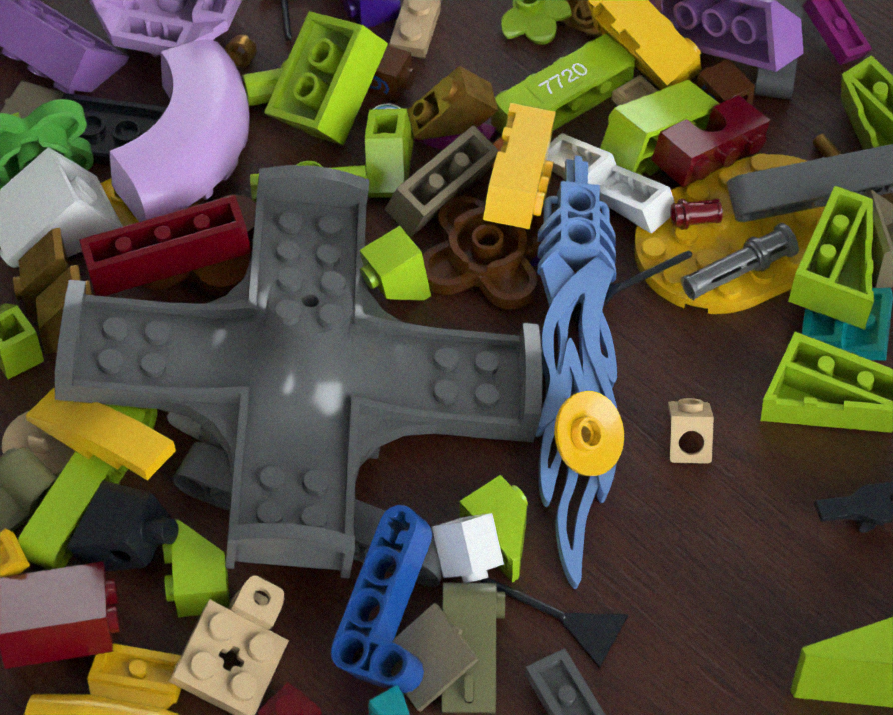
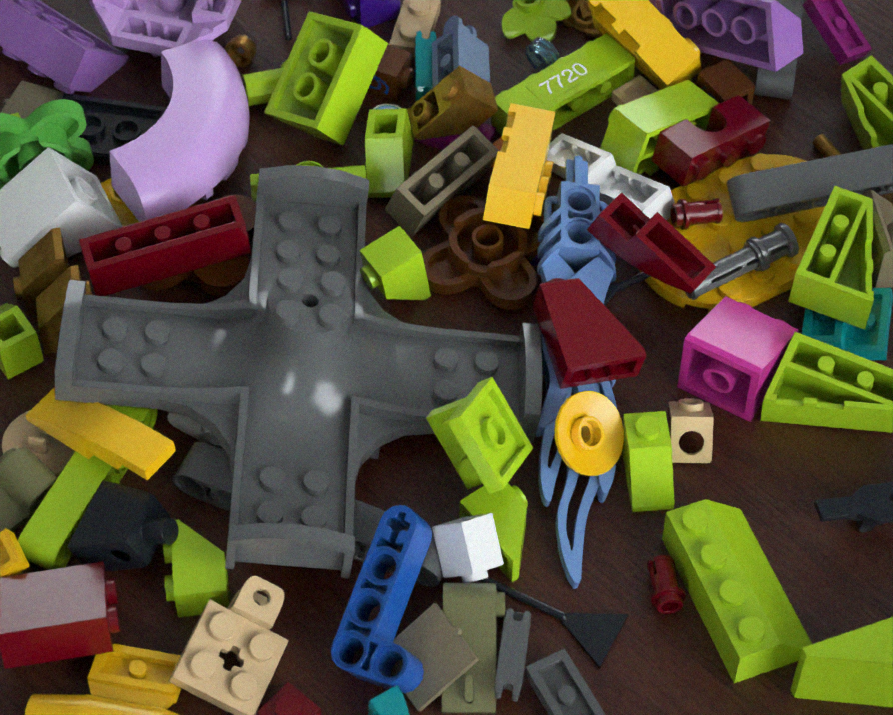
none -> teal piece [415,31,437,102]
none -> lime bracket [426,377,533,494]
none -> sand blue brick [432,15,490,87]
none -> dark grey piece [494,608,532,702]
none -> clear light blue tile [525,37,561,72]
none -> dark red slope [533,278,647,389]
none -> dark red slope [587,192,716,294]
none -> lime slope [622,411,675,512]
none -> dark red pin [647,555,686,614]
none -> lime slope [662,499,812,683]
none -> dark pink slope [677,296,799,422]

